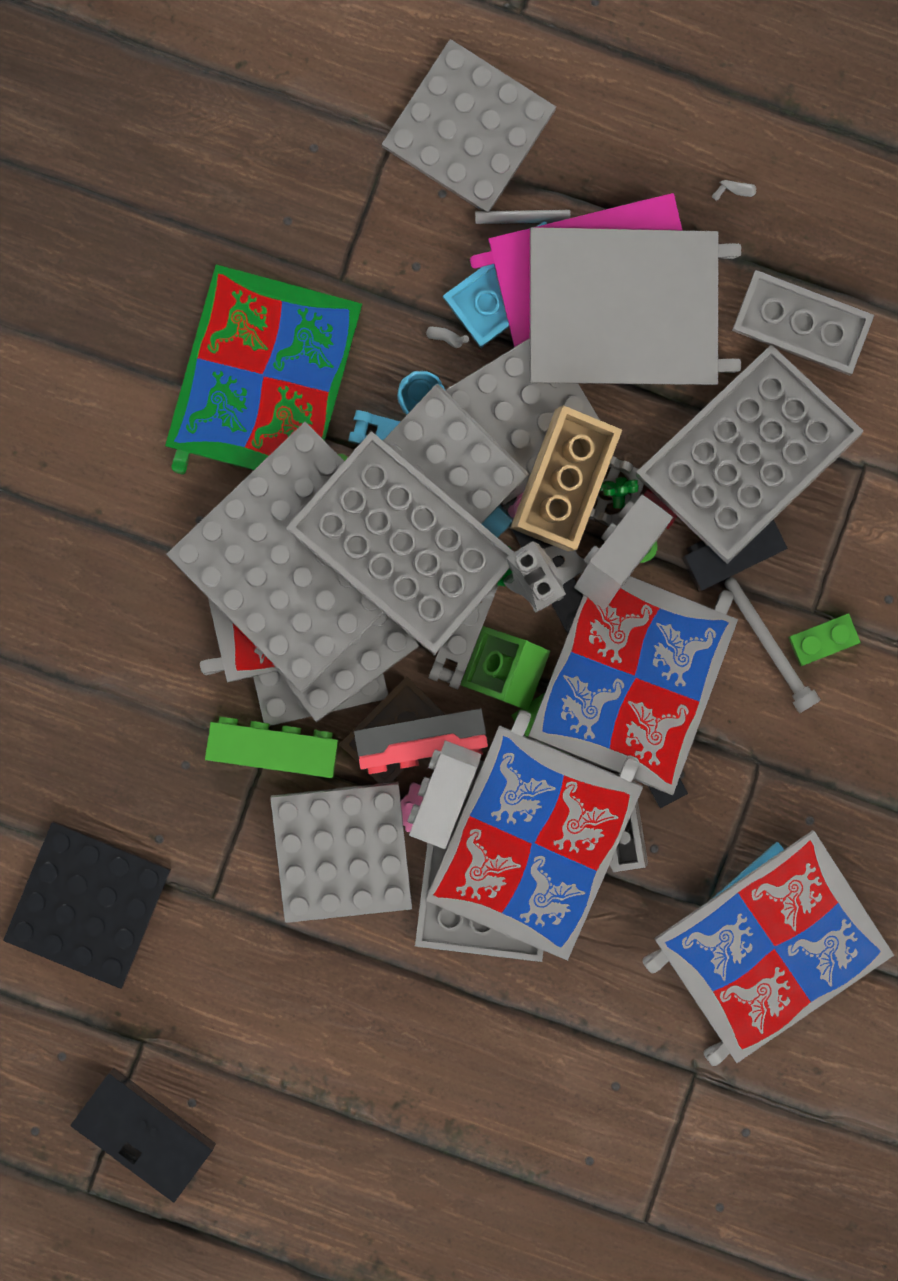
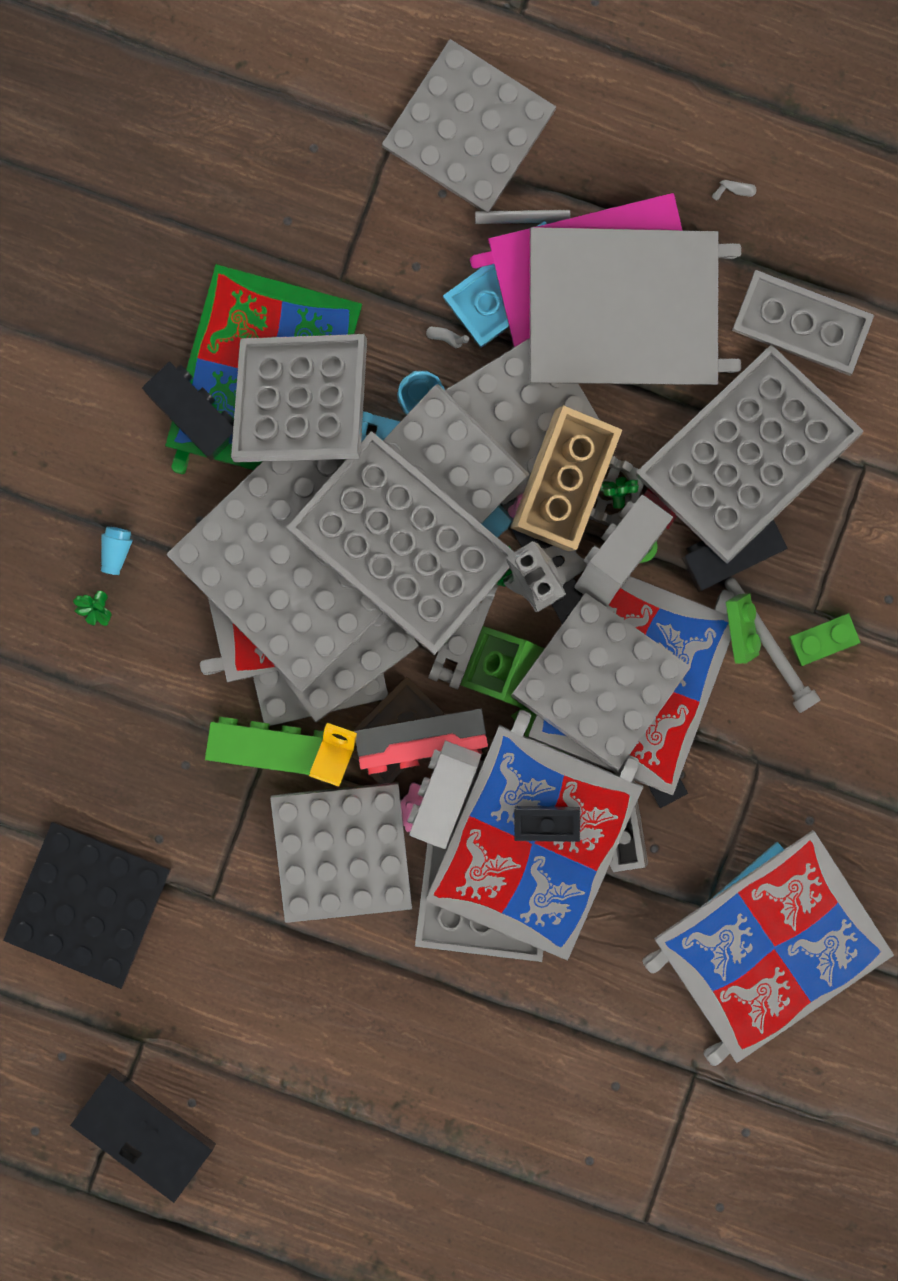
none -> green plant [73,591,112,626]
none -> medium azure cone [101,527,133,575]
none -> black brick [142,361,234,461]
none -> light grey plate [231,334,367,462]
none -> yellow bracket [309,723,357,787]
none -> light grey plate [511,593,691,772]
none -> black plate [514,806,580,842]
none -> bright green plate [726,593,761,664]

